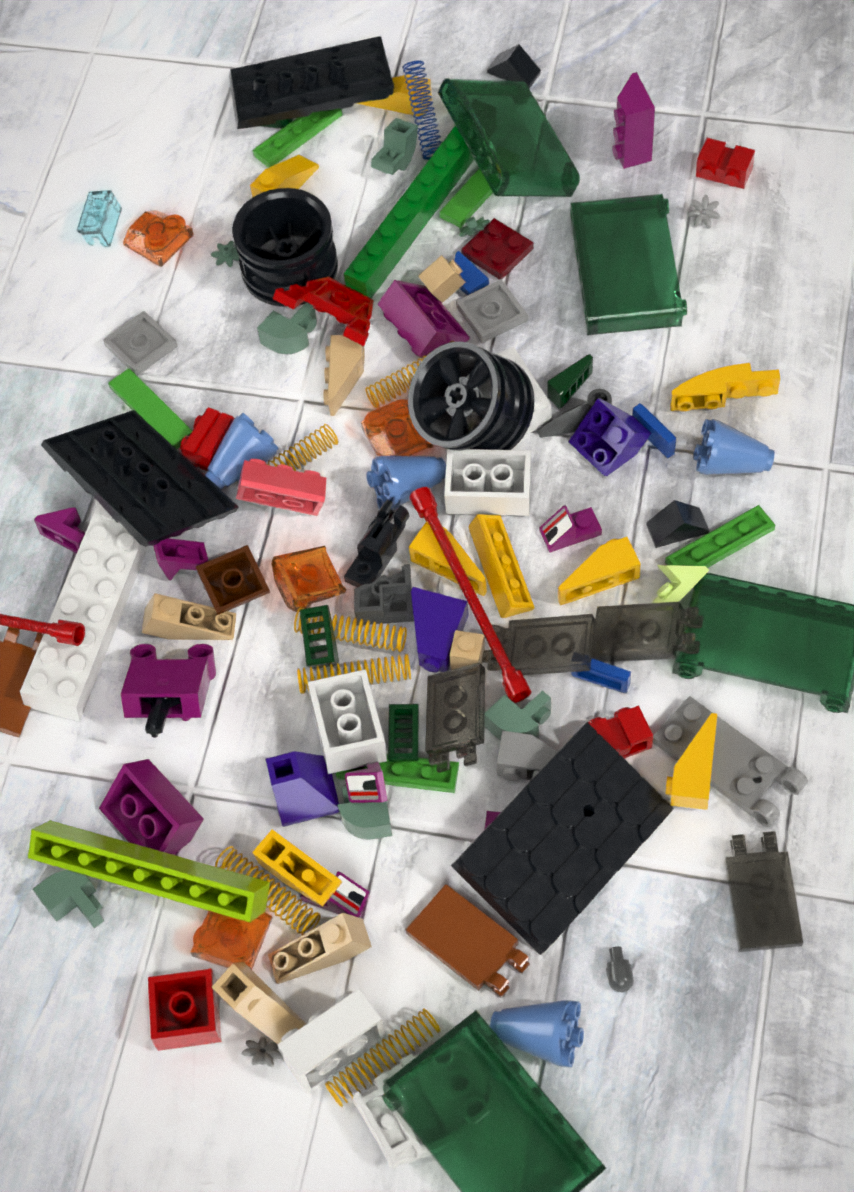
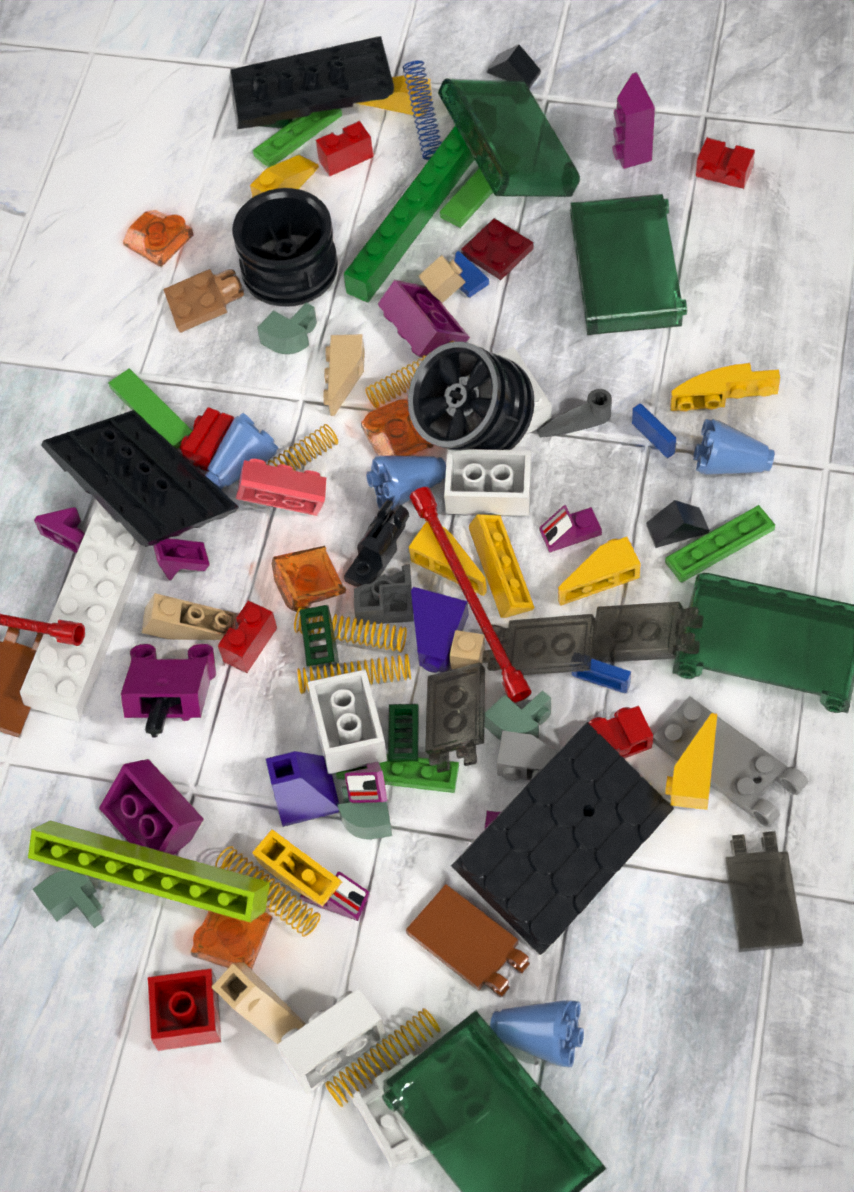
clear light blue hinge [77,190,122,247] -> none
light grey plate [103,311,178,376] -> none
reddish brown slope [196,545,270,615] -> none
sand green plant [211,241,239,267] -> none
light grey plant [242,1037,283,1067] -> none
tan slope [268,913,372,984] -> none
red wing [273,276,374,346] -> none
sand green brick [371,118,418,175] -> none
light grey plate [456,279,528,343] -> none
sand green plant [459,217,489,237] -> none
dark green slope [547,354,593,409] -> none
dark purple slope [568,398,652,476] -> none
dark grey cylinder [606,946,634,993] -> none
yellowish green slope [652,565,709,611] -> none
light grey plant [687,195,720,228] -> none
none -> medium nougat plate [163,269,244,333]
none -> red brick [218,600,277,673]
none -> red brick [316,121,374,176]

